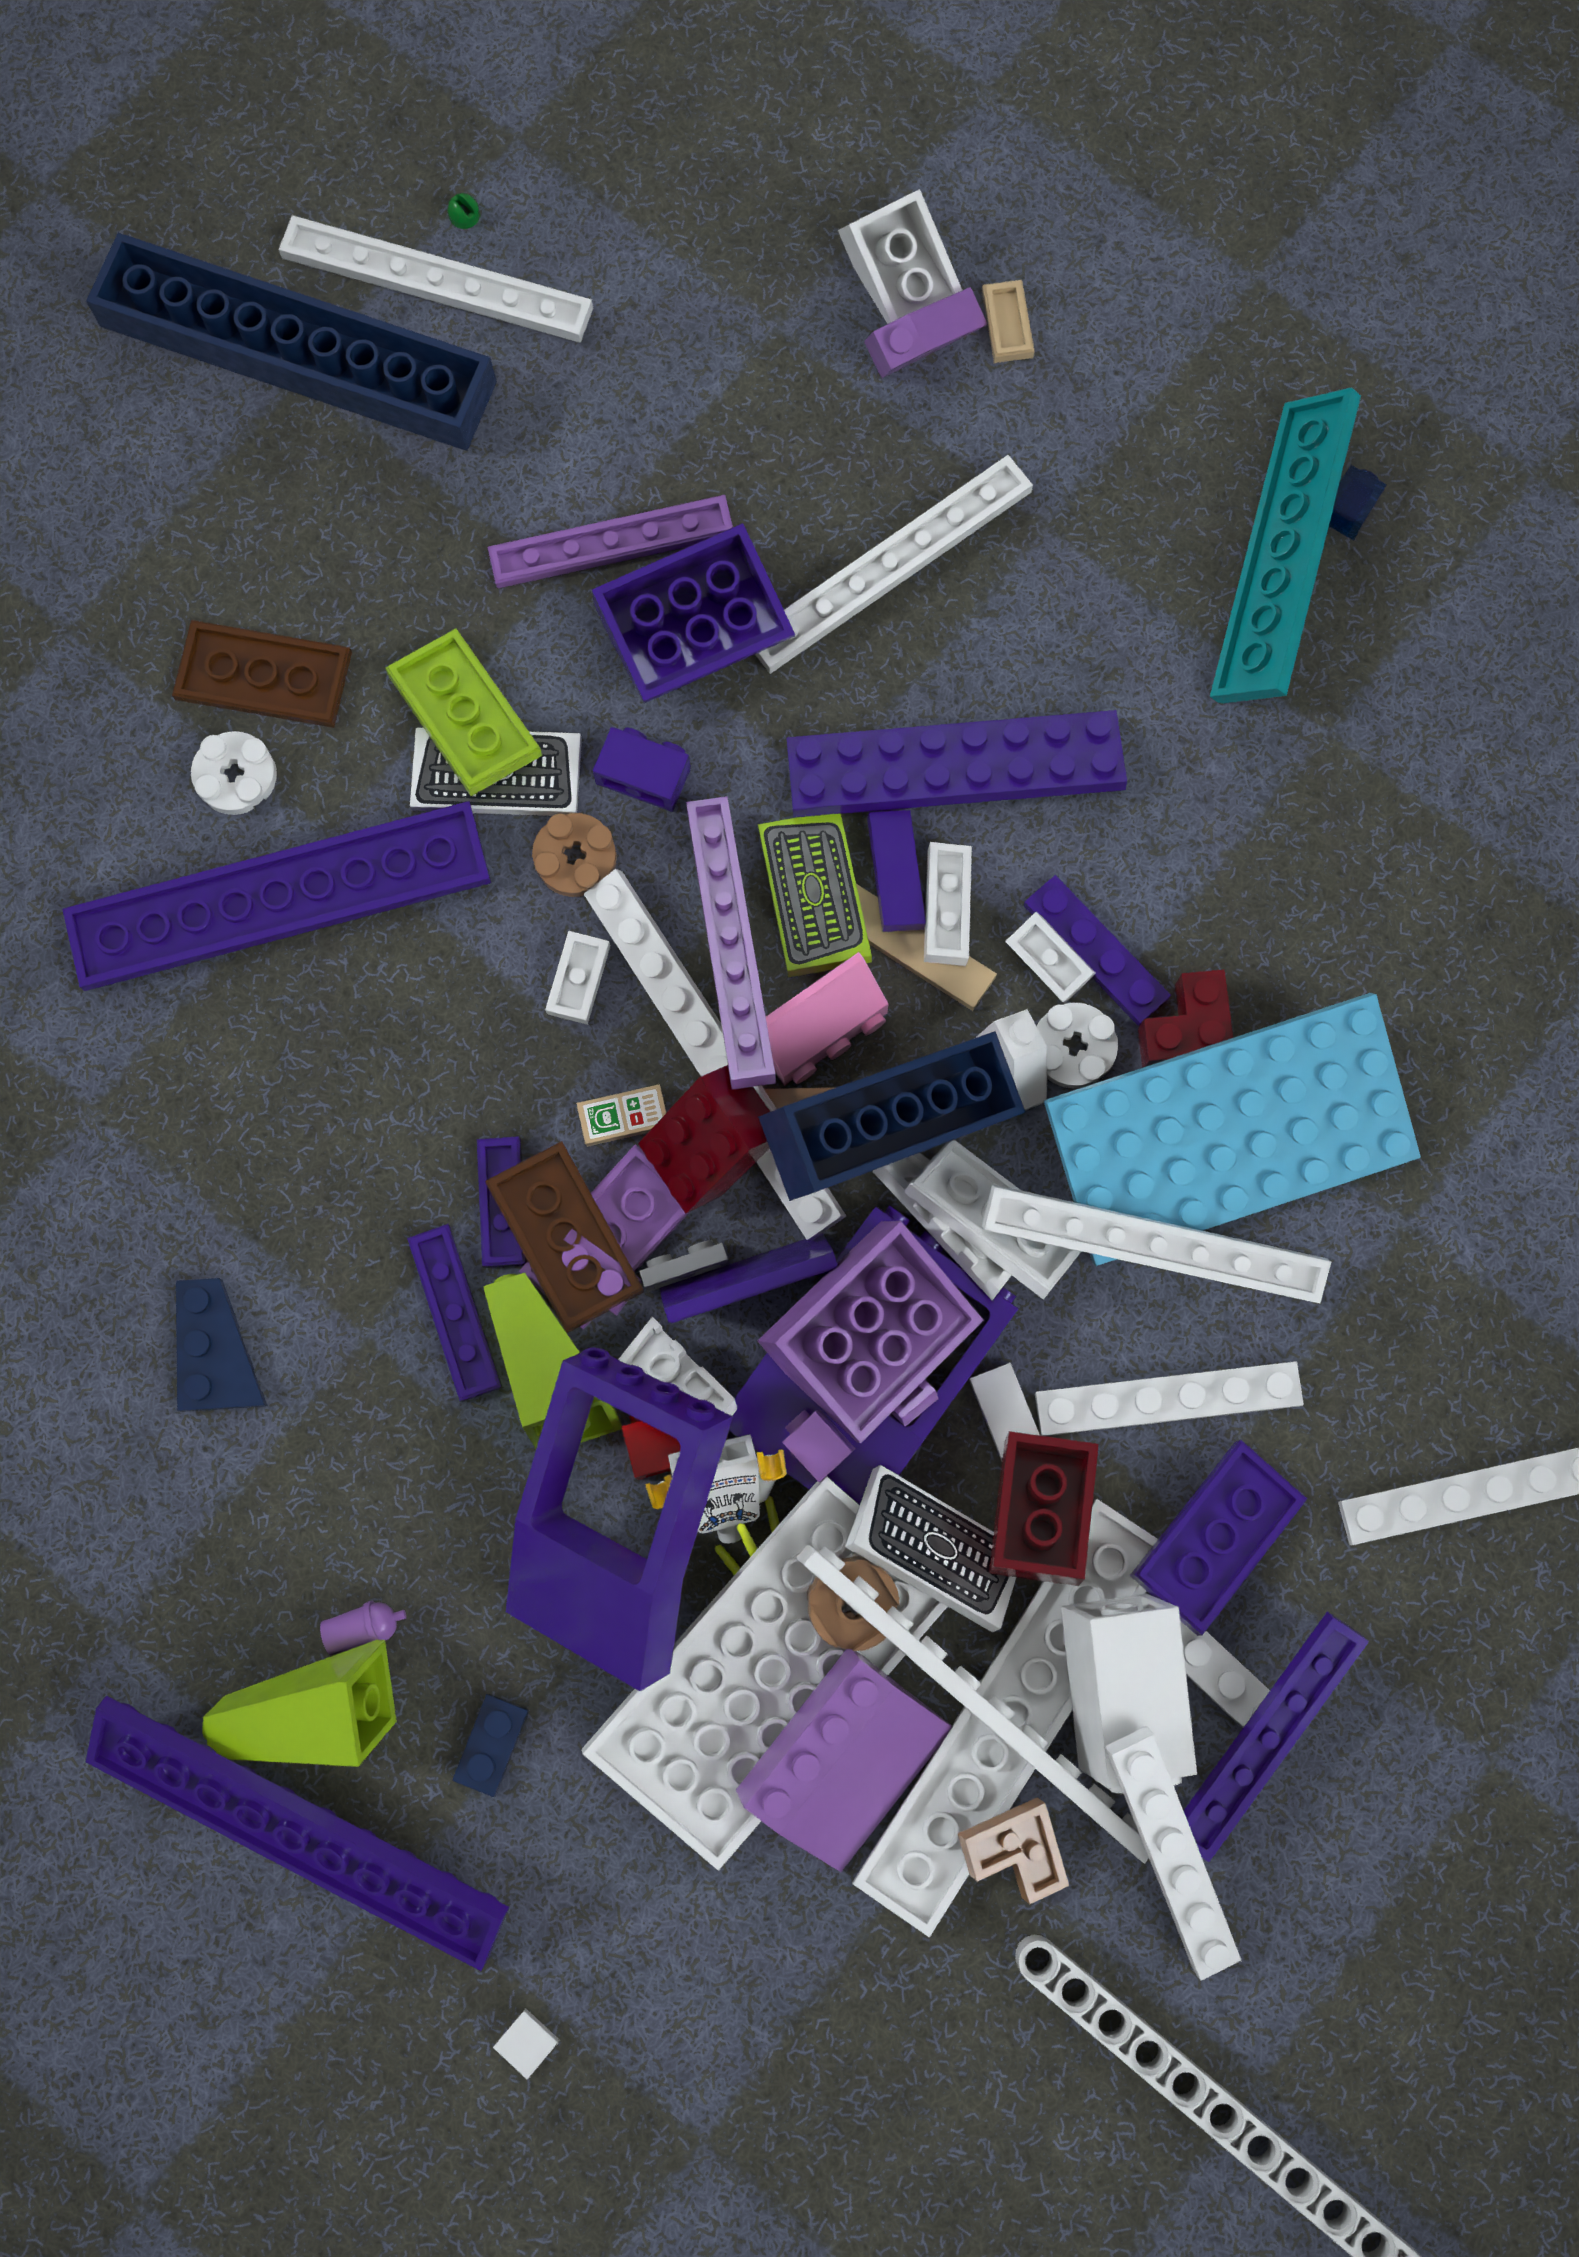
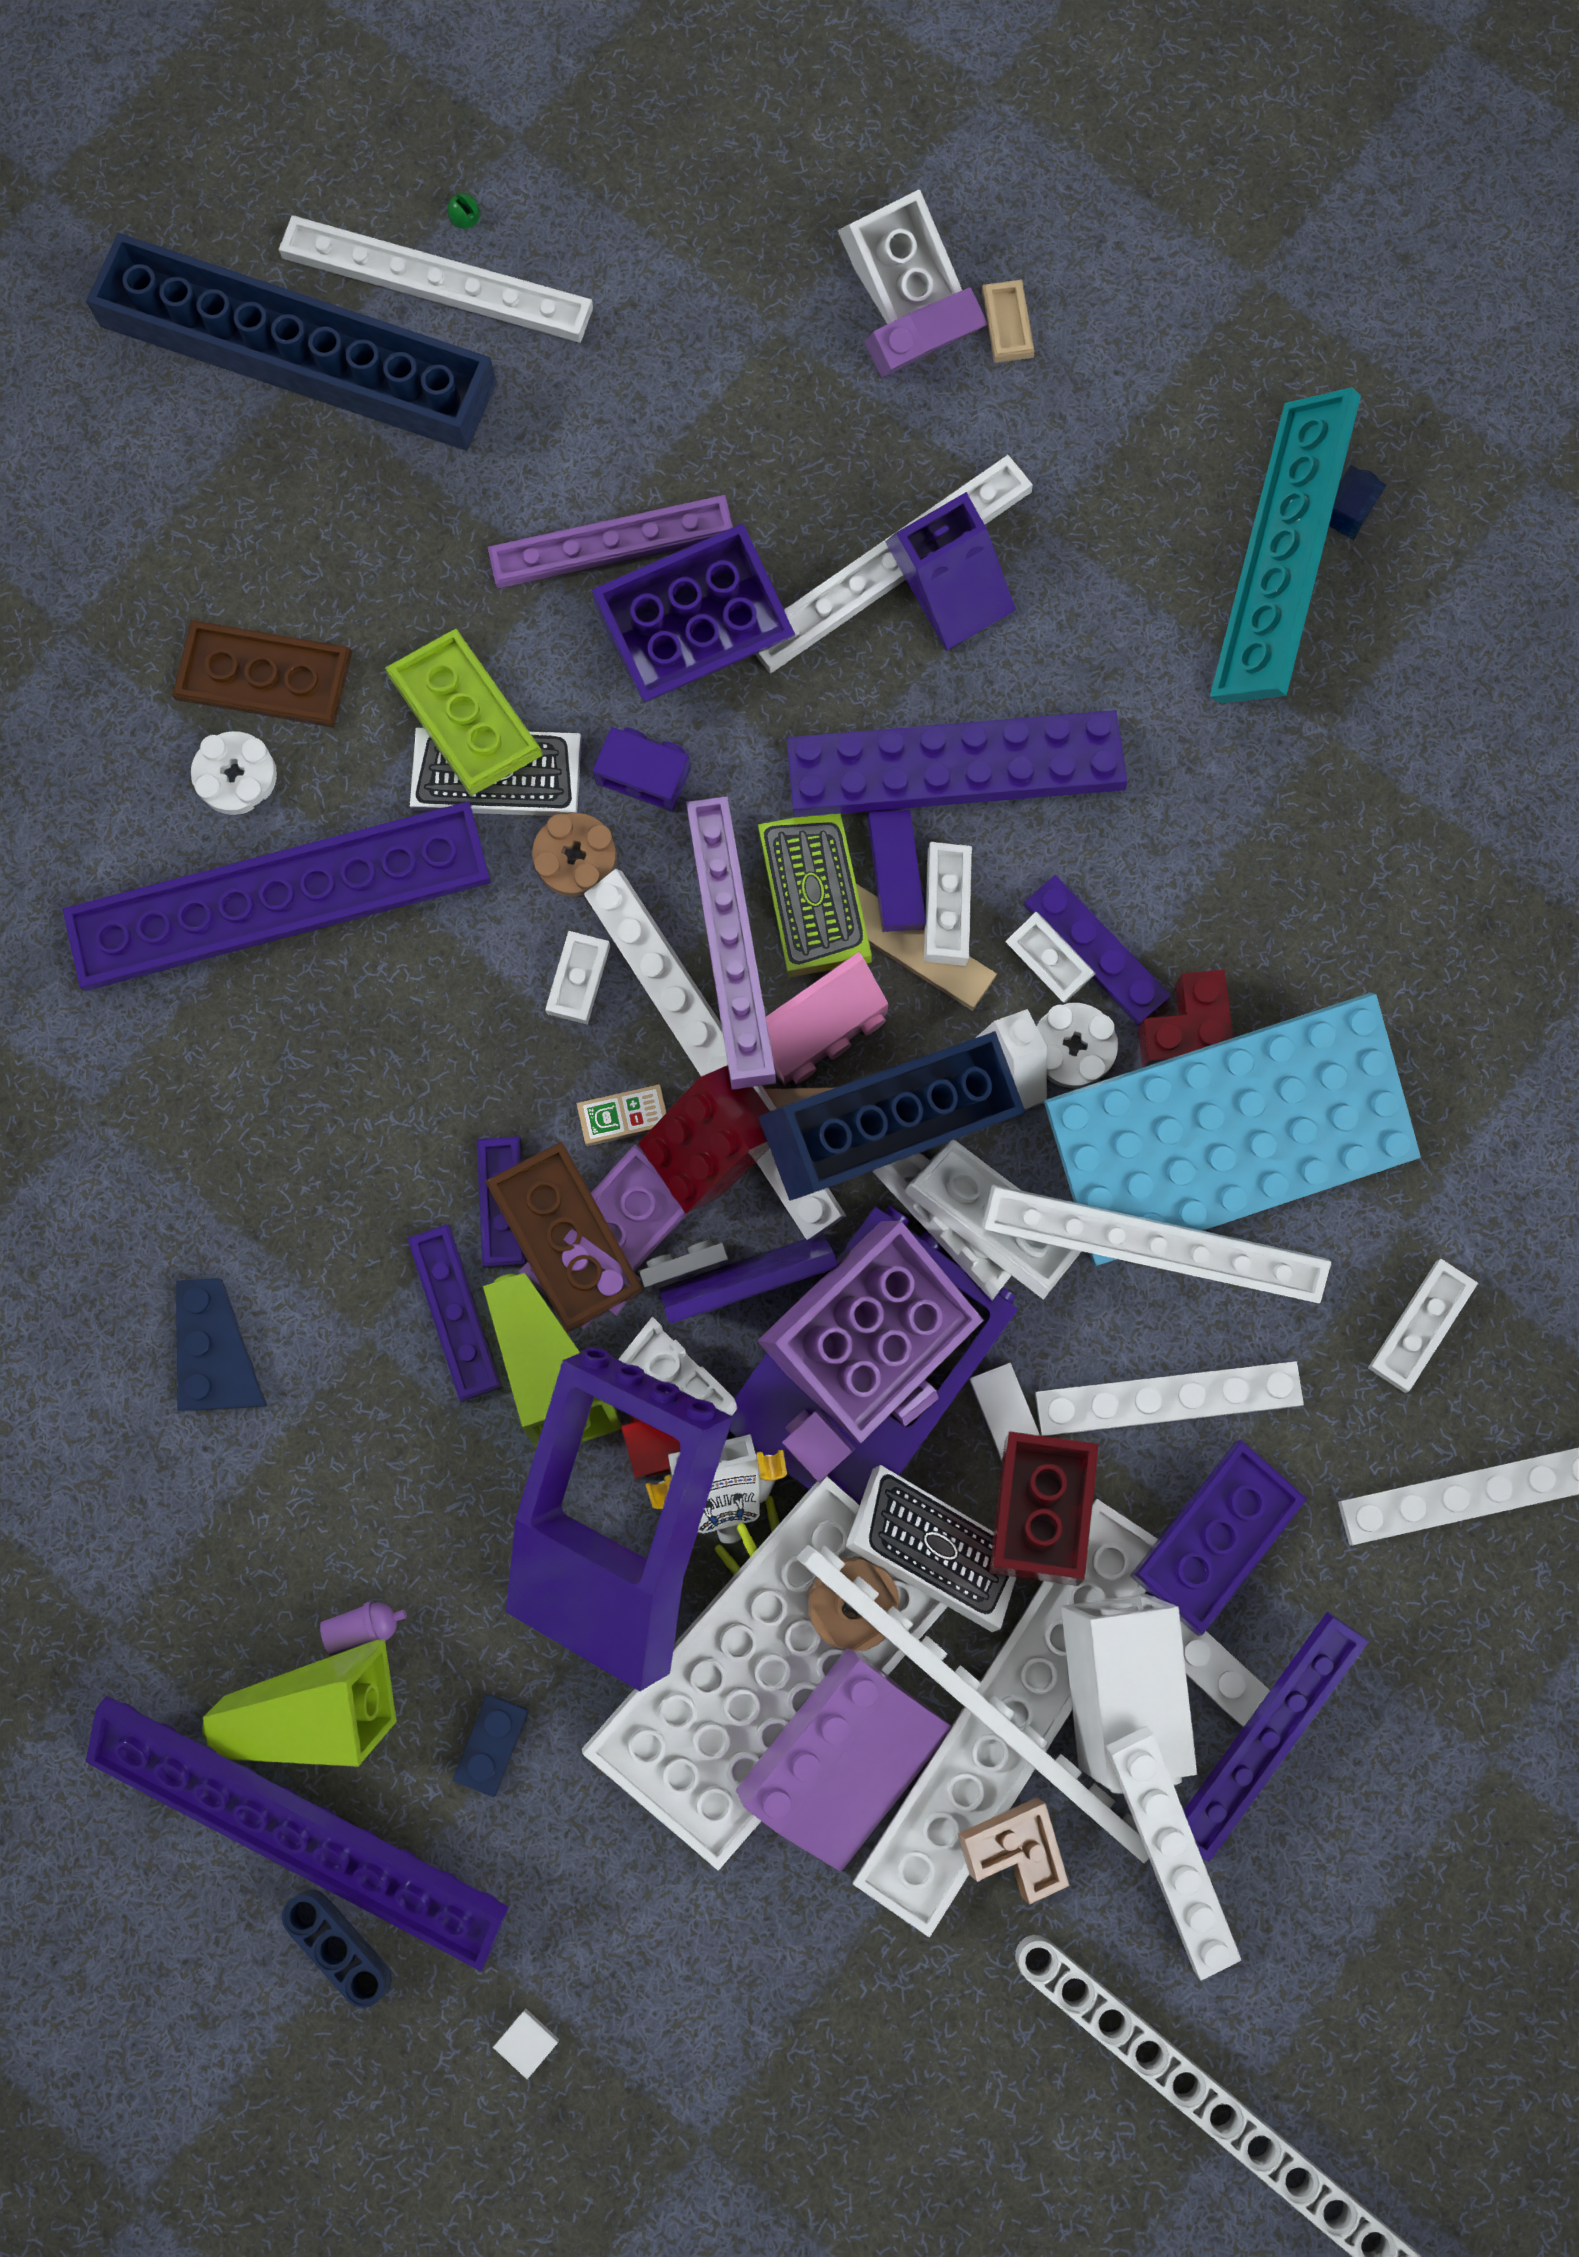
none -> dark blue beam [281,1890,392,2008]
none -> dark purple slope [885,492,1016,651]
none -> white plate [1368,1259,1478,1393]

